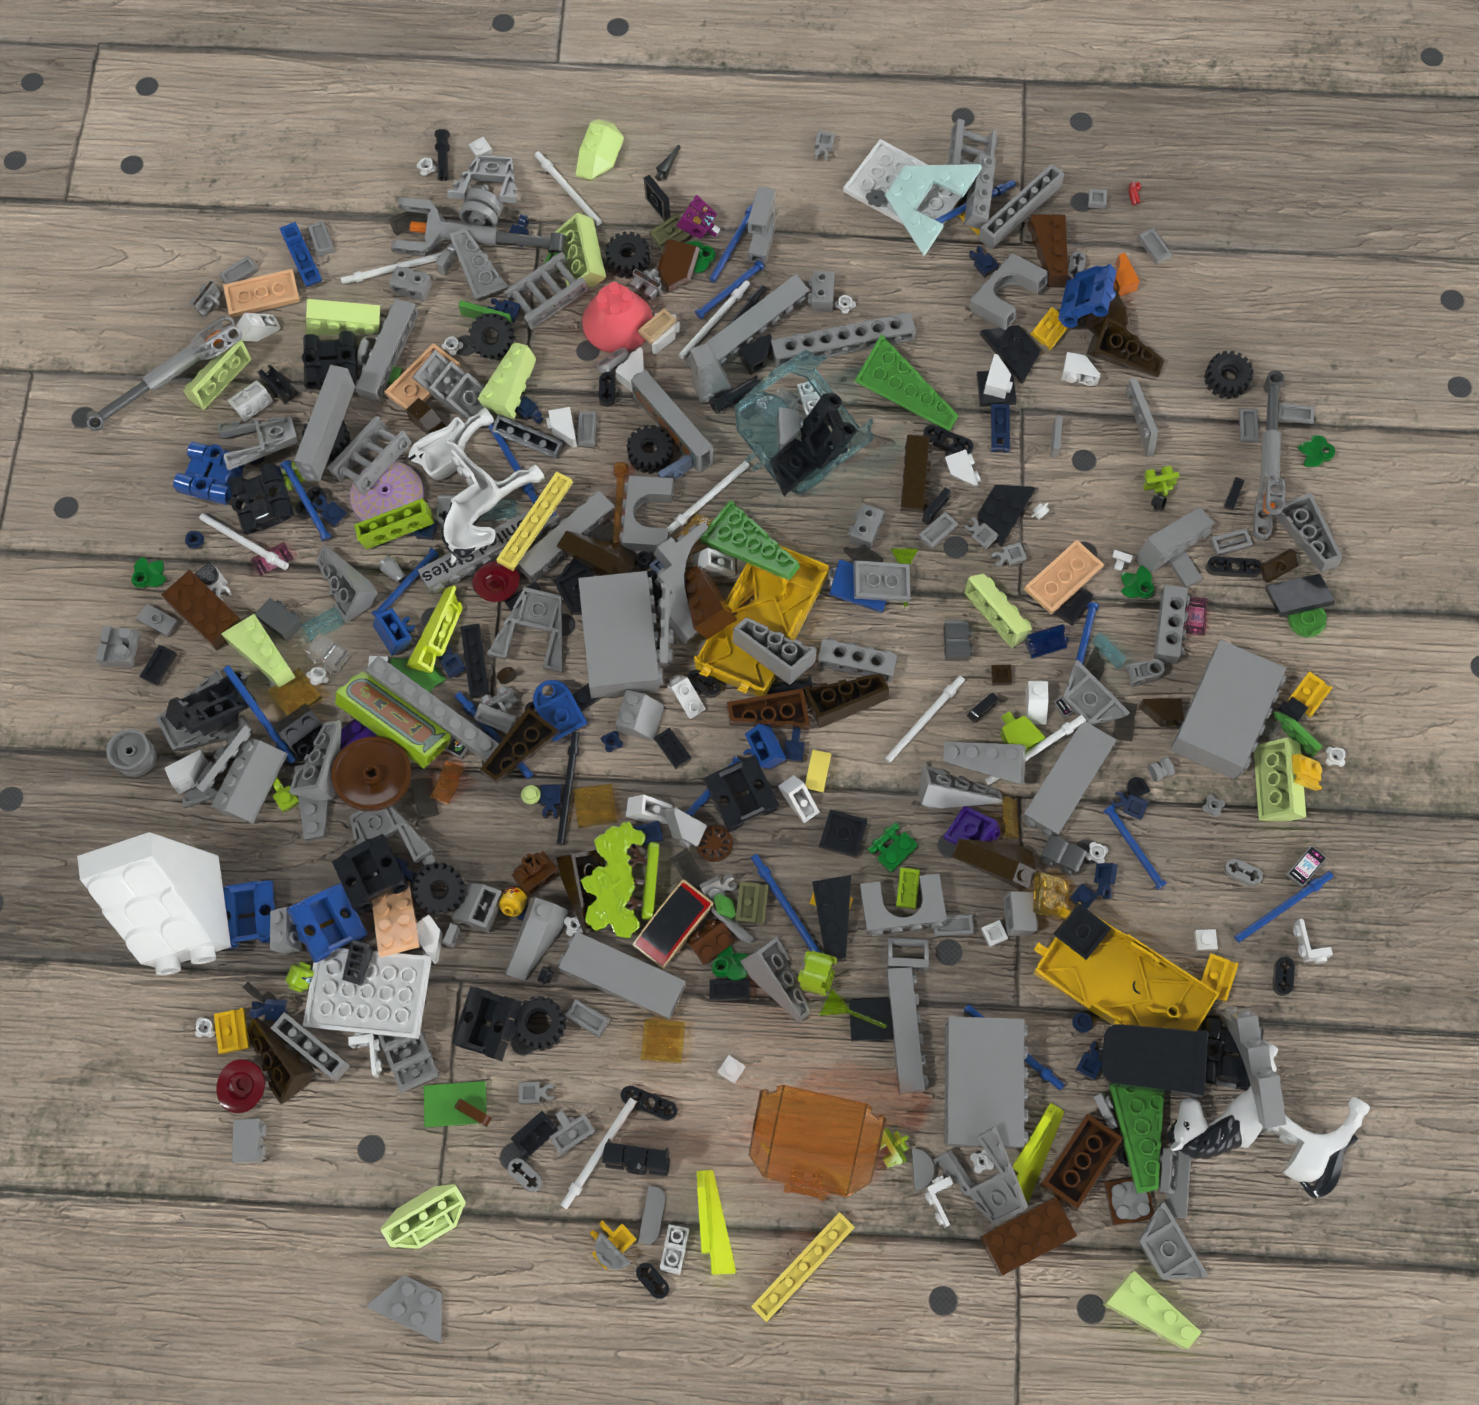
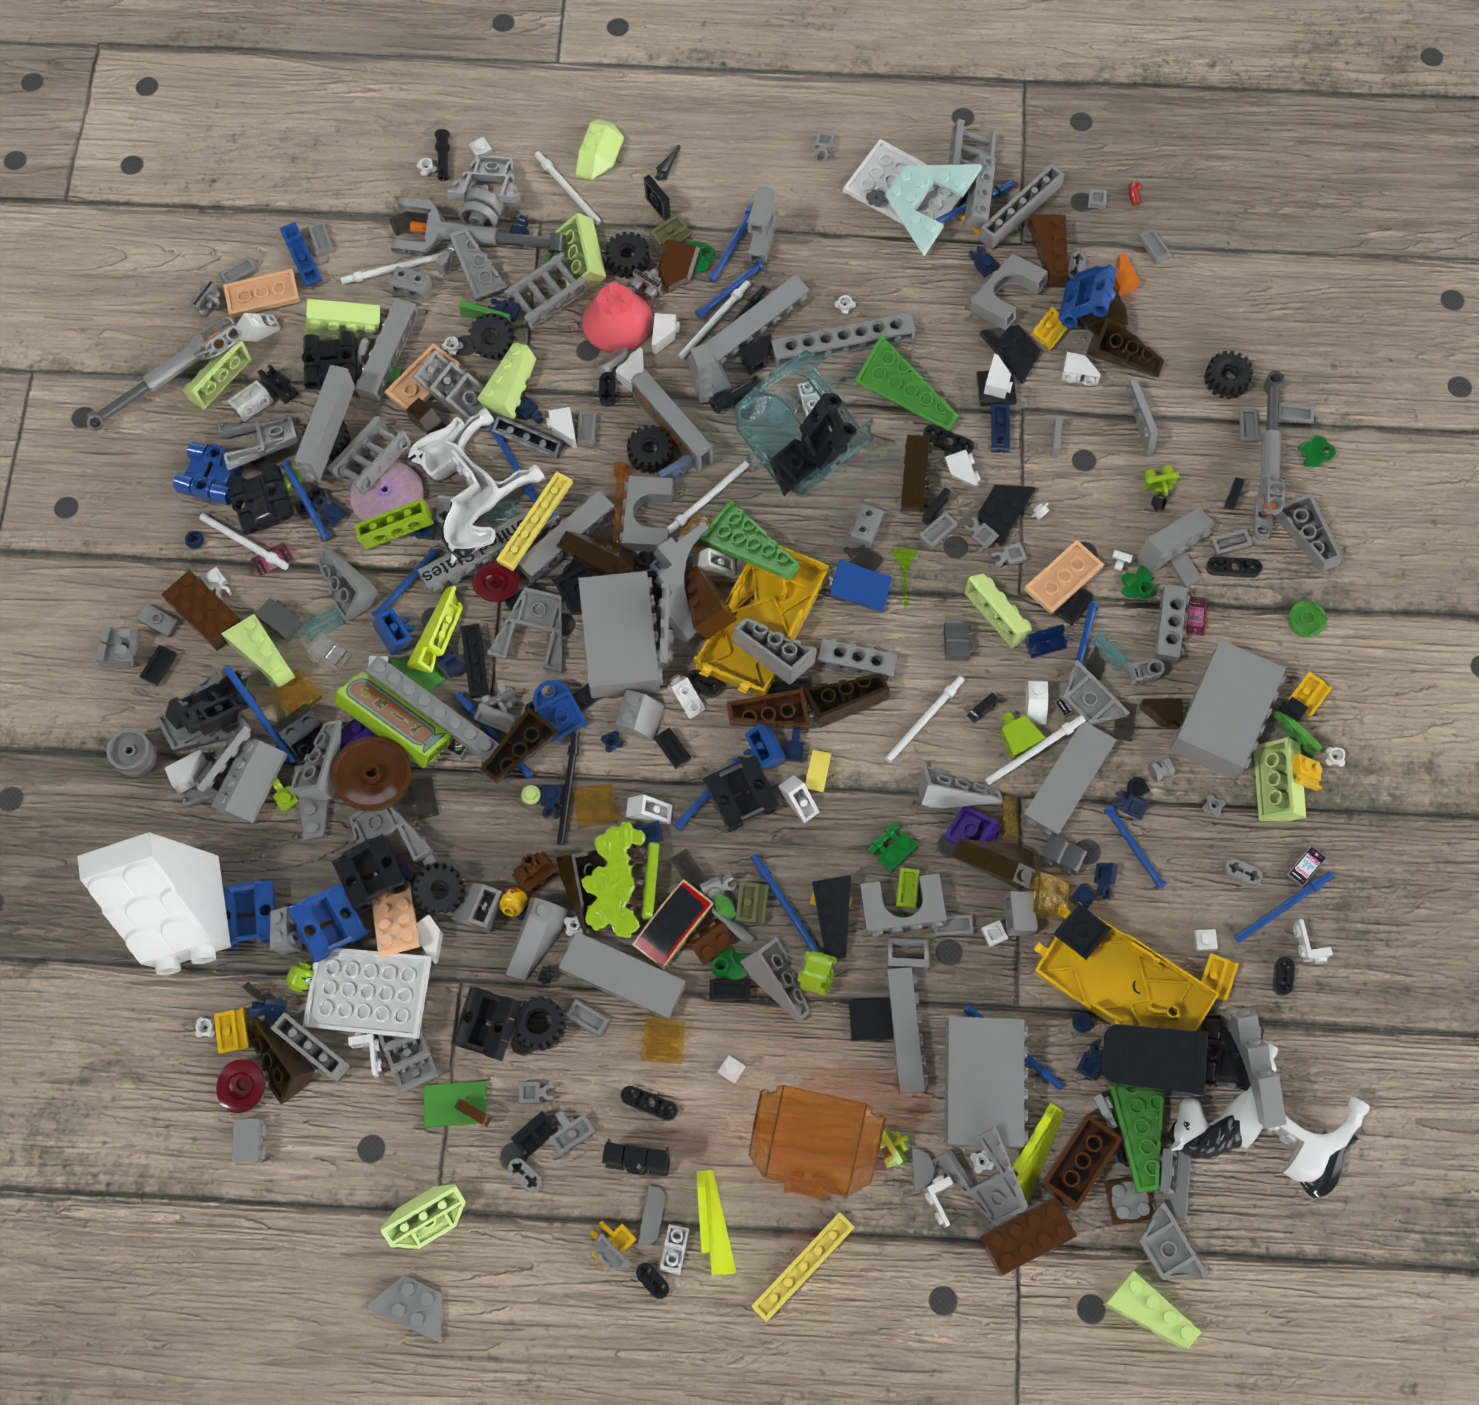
green plate [131,557,167,589] -> none
black tile [195,562,219,585] -> none
white plate [306,667,329,685] -> none
black slope [342,939,375,986] -> none
light grey cone [378,556,406,583] -> none
clear orange slope [430,761,464,804] -> none
light grey tile [443,923,461,948] -> none
dark brown tile [497,667,517,684] -> none
white bar [560,1098,637,1209] -> none
tan tile [638,308,677,344] -> none
light grey slope [665,808,707,848] -> none
magenta torso [676,195,721,239] -> none
reddish brown wheel [696,825,733,862] -> none
light grey slope [776,407,803,452] -> none
light grey brick [808,271,835,312] -> none
black tile [819,809,868,858] -> none
clear neon green piece [819,989,887,1028] -> none
light grey plate [853,560,911,602] -> none
light grey wedge [943,742,1026,786] -> none
dark brown tile [991,665,1012,686] -> none
white plate [1086,842,1108,863] -> none
dark brown plate [1260,548,1298,583] -> none
black tile [1265,574,1335,617] -> none

